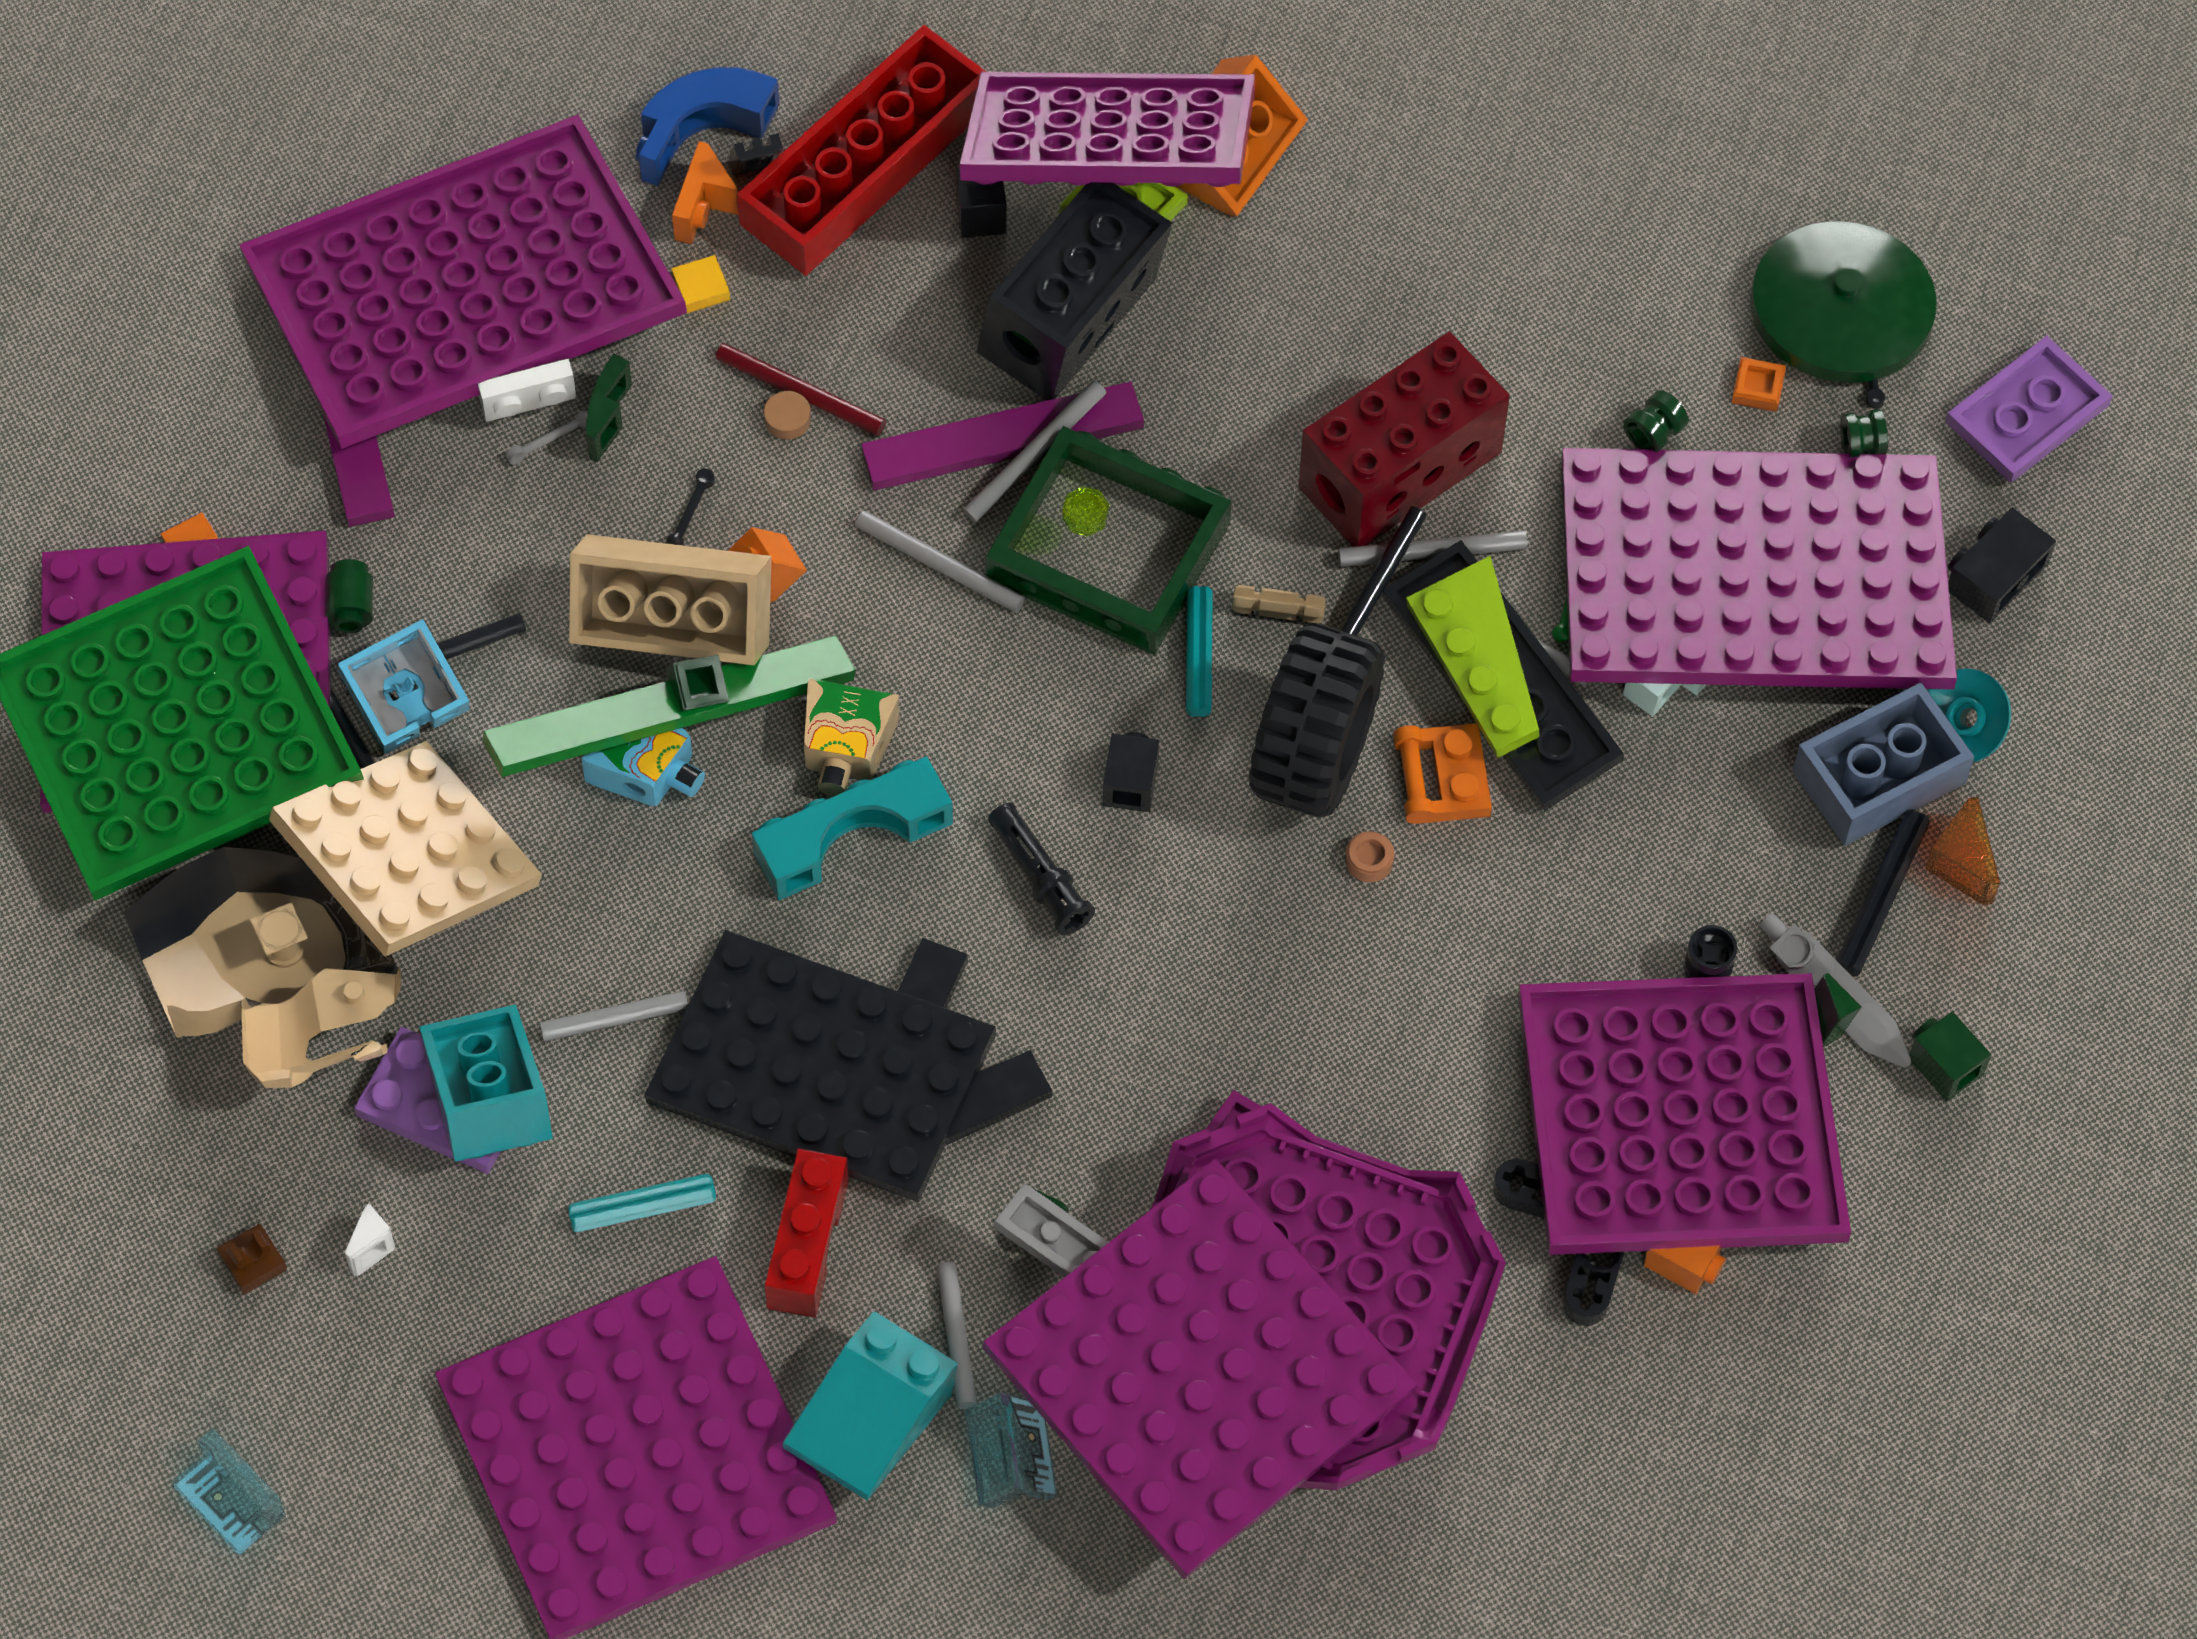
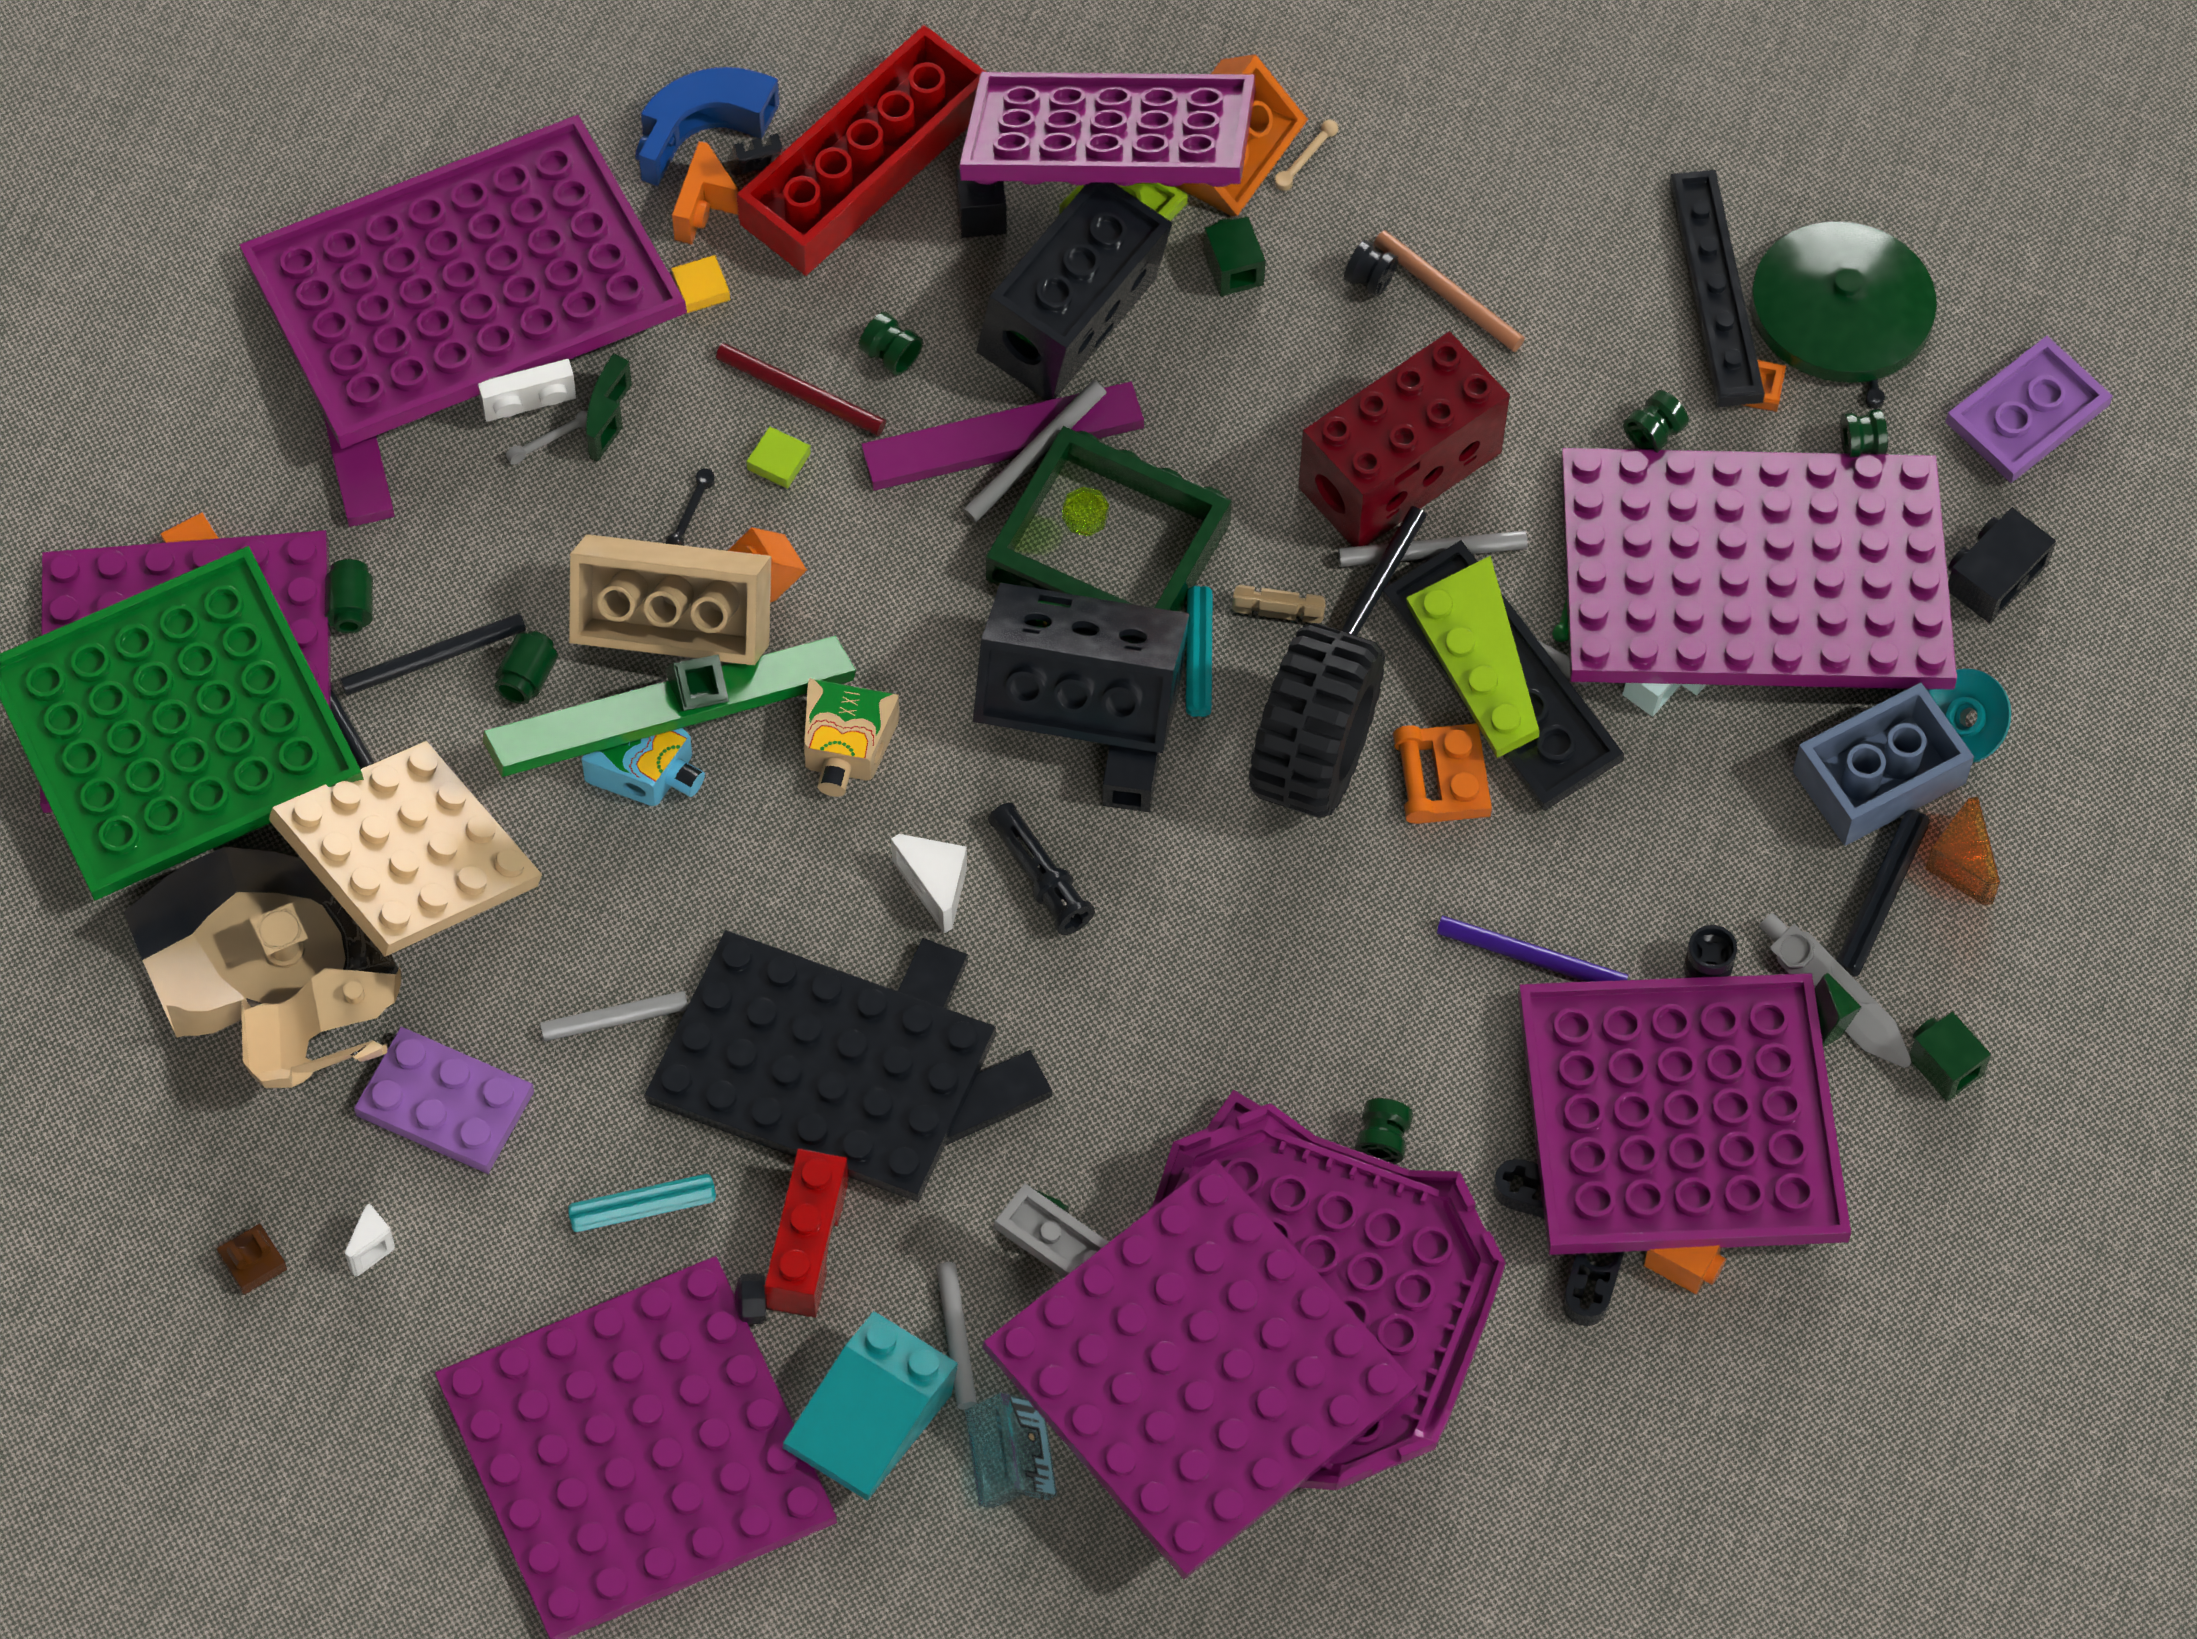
clear light blue panel [173,1428,286,1554] -> none
piece [338,619,469,755] -> none
teal slope [419,1004,553,1162] -> none
teal arch [751,756,953,901] -> none
medium nougat tile [764,391,811,439] -> none
light grey bar [855,510,1025,613] -> none
nougat tile [1345,831,1395,882] -> none
none -> dark green brick [494,631,558,705]
none -> black tile [735,1273,767,1324]
none -> lime tile [746,426,811,489]
none -> dark green wheel [858,312,923,376]
none -> white slope [891,834,967,933]
none -> black piece [973,583,1189,753]
none -> dark green brick [1203,216,1266,297]
none -> tan hinge [1275,119,1339,191]
none -> black wheel [1344,240,1399,297]
none -> dark green wheel [1355,1098,1413,1164]
none -> nougat bar [1374,230,1525,352]
none -> dark purple bar [1437,915,1629,982]
none -> black tile [1669,169,1765,407]

